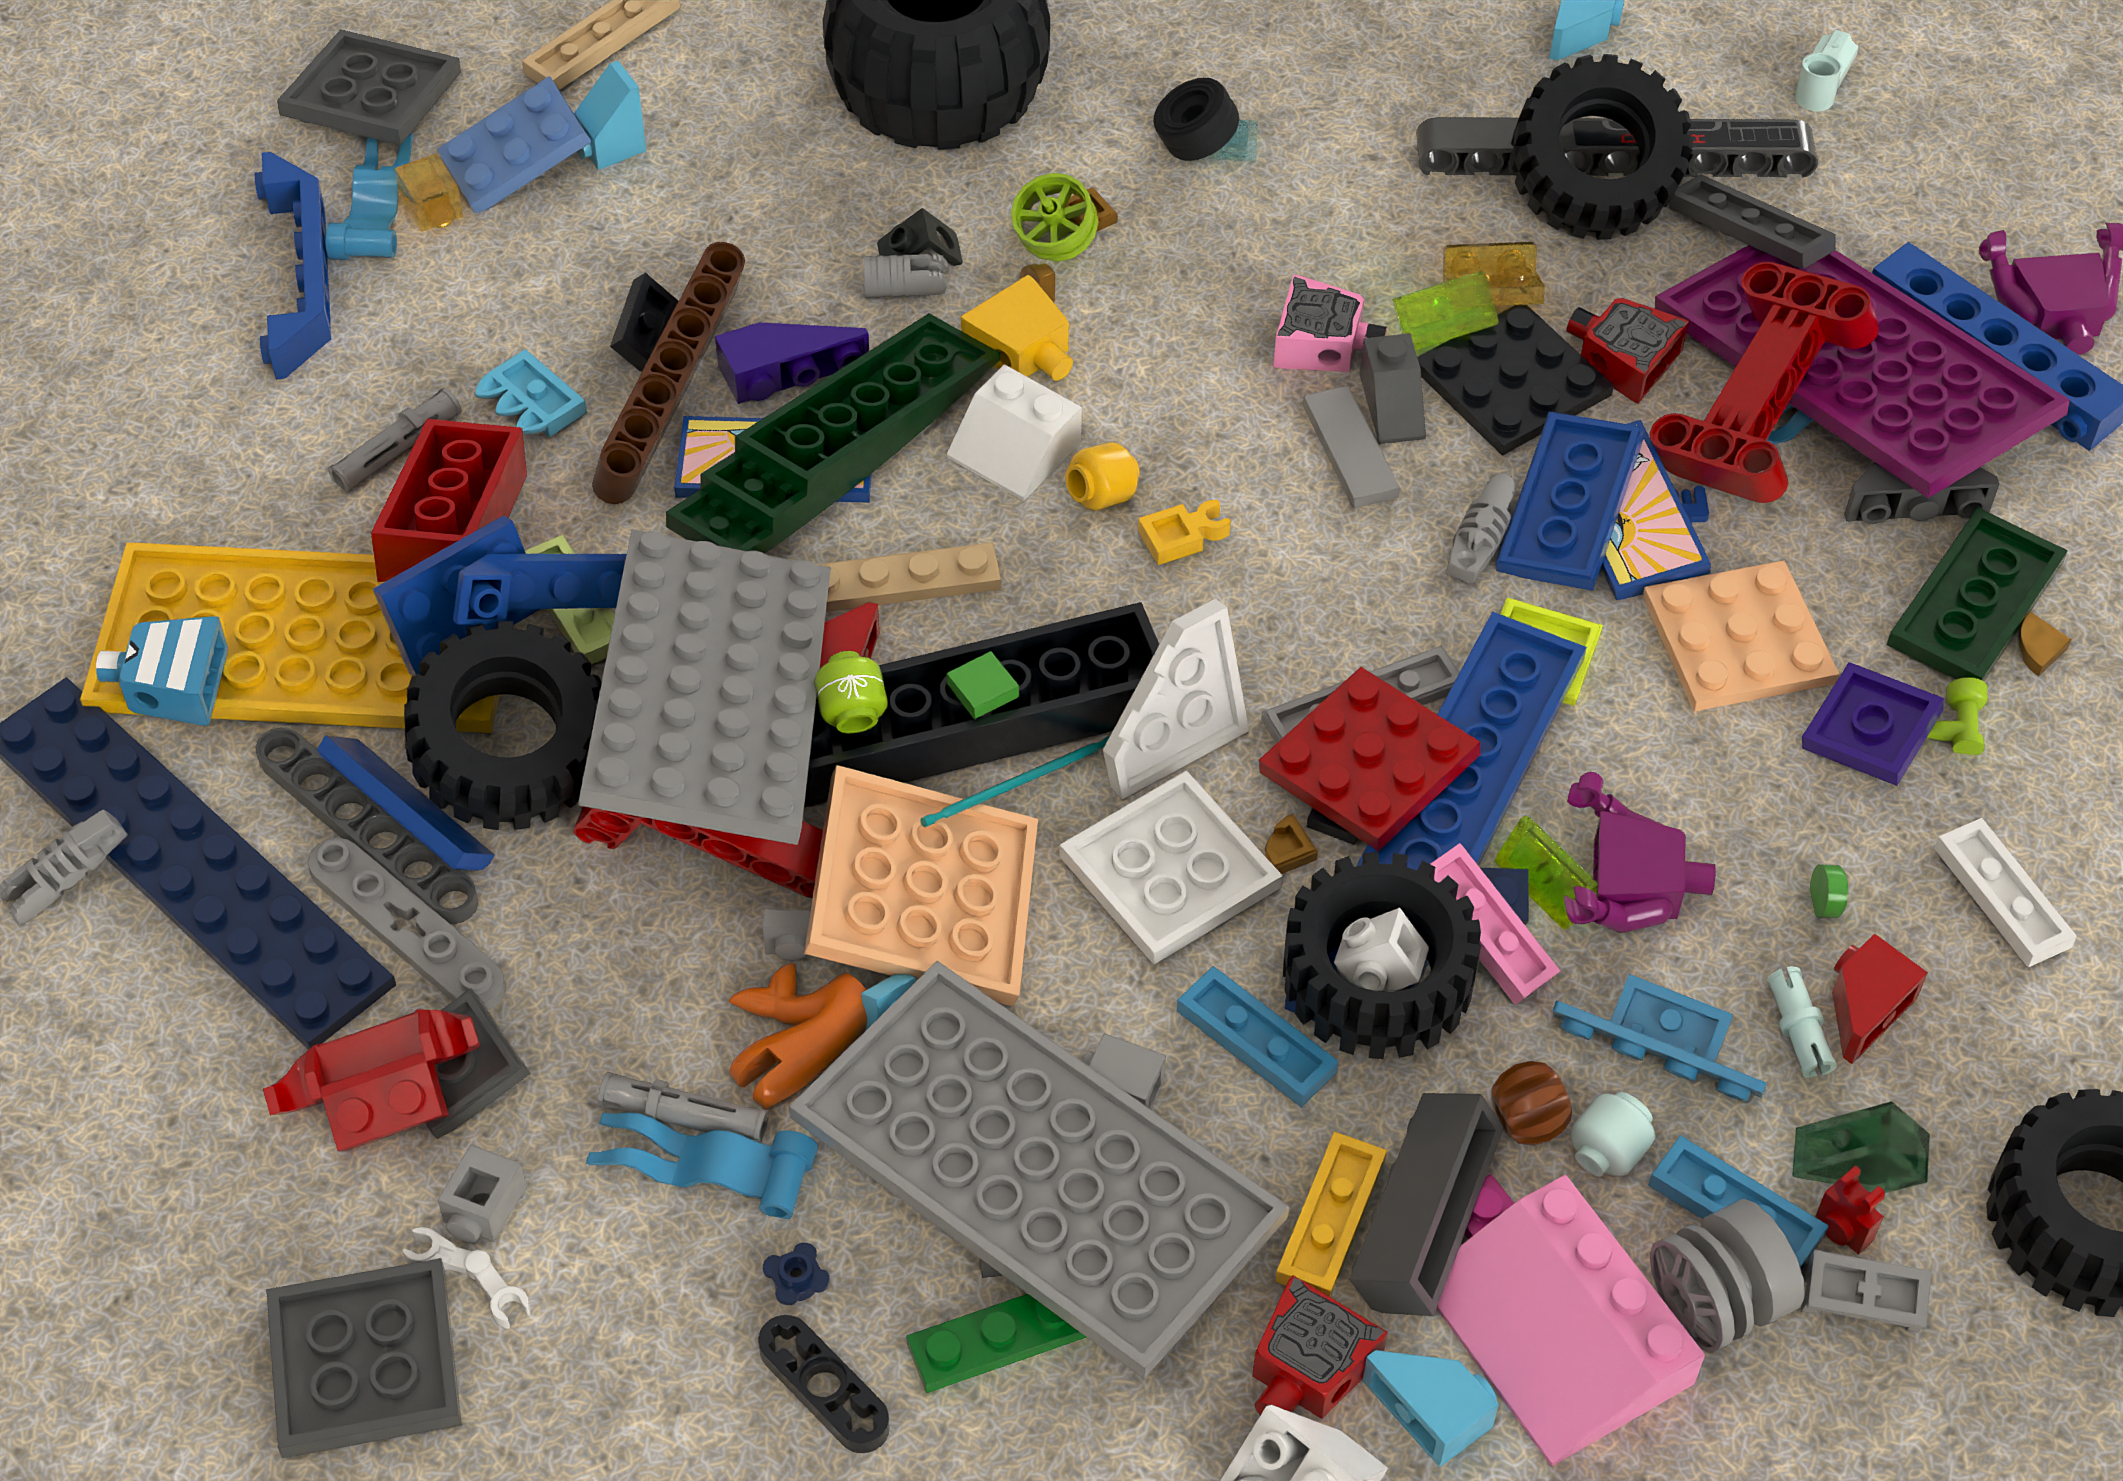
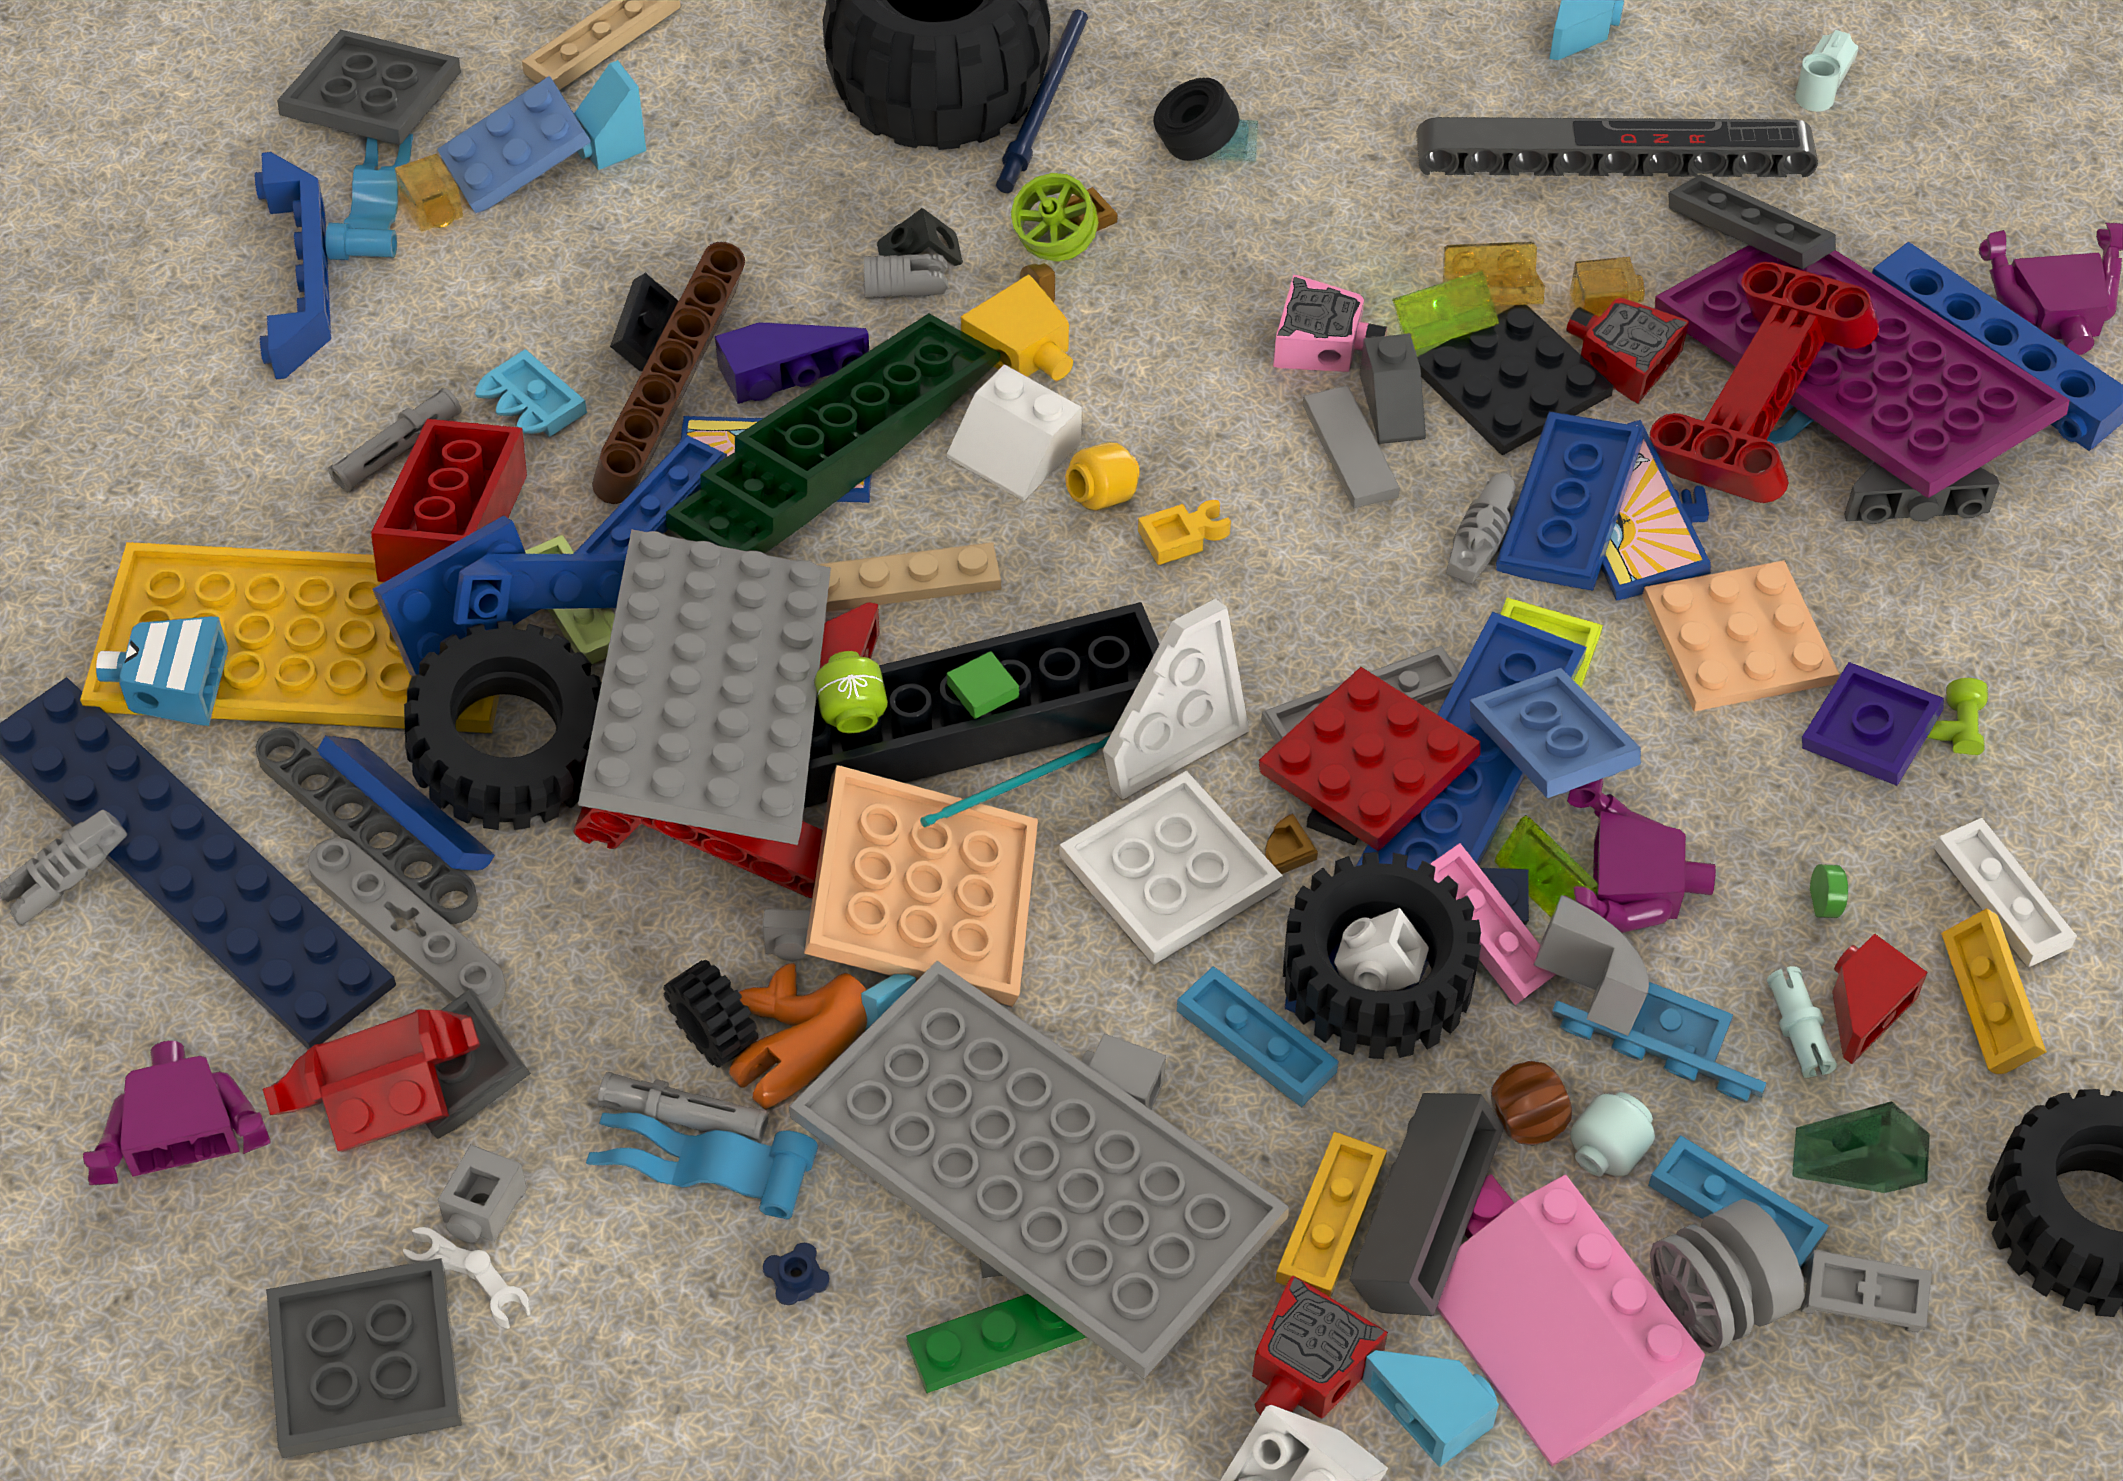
black beam [758,1315,890,1453] -> none
black tyre [1510,54,1693,240] -> none
red plate [1815,1166,1885,1255] -> none
dark green plate [1886,508,2068,681] -> none
pearl gold tile [2018,611,2072,677] -> none
none -> magenta torso [83,1040,271,1185]
none -> blue tile [573,435,727,554]
none -> black tyre [663,960,758,1068]
none -> dark blue bar [996,9,1088,193]
none -> medium blue plate [1470,668,1641,798]
none -> light grey brick [1534,895,1649,1036]
none -> clear yellow brick [1570,256,1645,317]
none -> yellow plate [1941,908,2047,1074]

